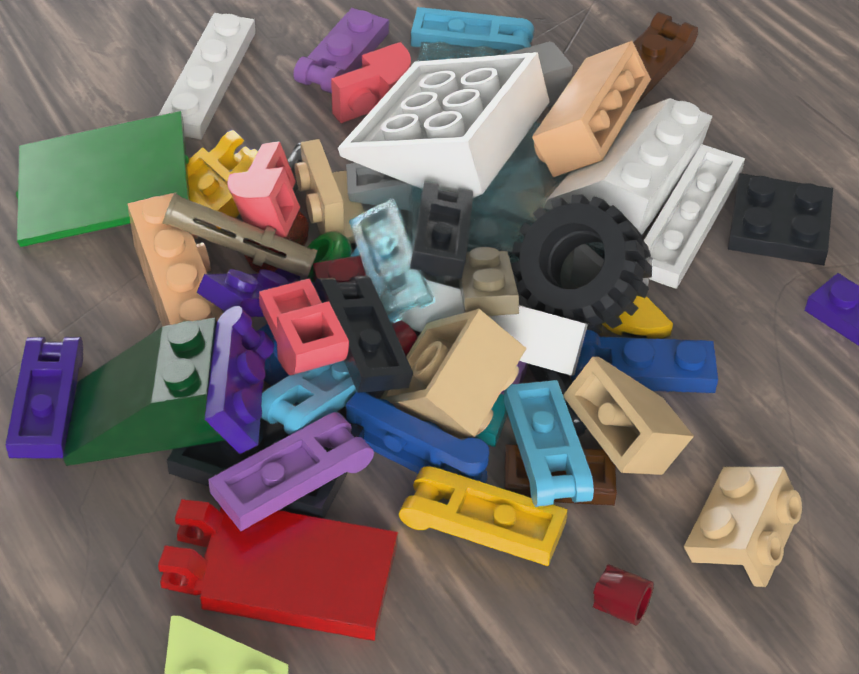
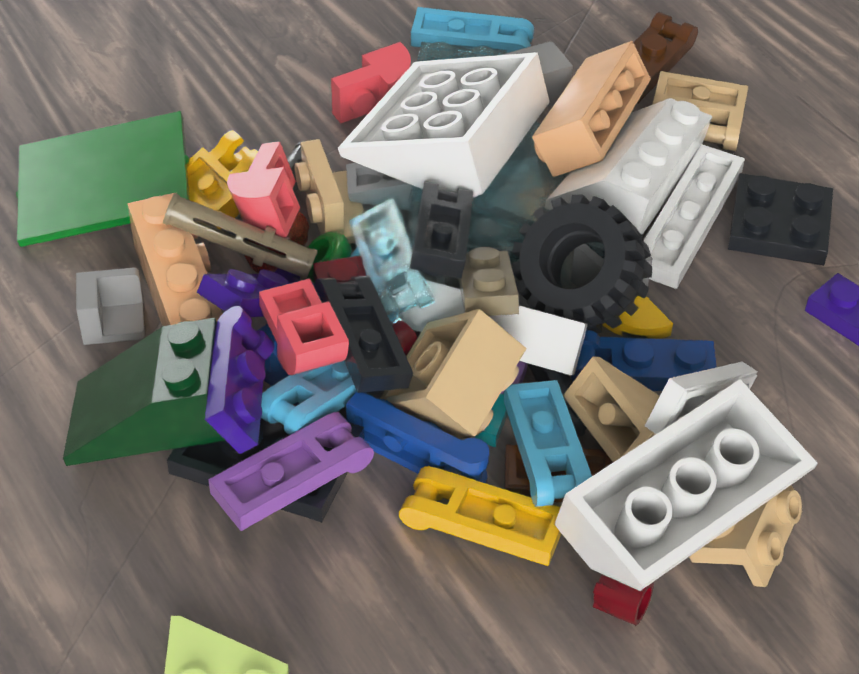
dark purple plate [5,337,83,458] -> none
white plate [158,13,255,140] -> none
red tile [158,499,398,641] -> none
medium lavender plate [294,8,389,94] -> none
none -> light grey panel [76,268,145,345]
none -> white slope [554,379,818,591]
none -> white tile [645,361,758,434]
none -> tan plate [652,71,748,151]

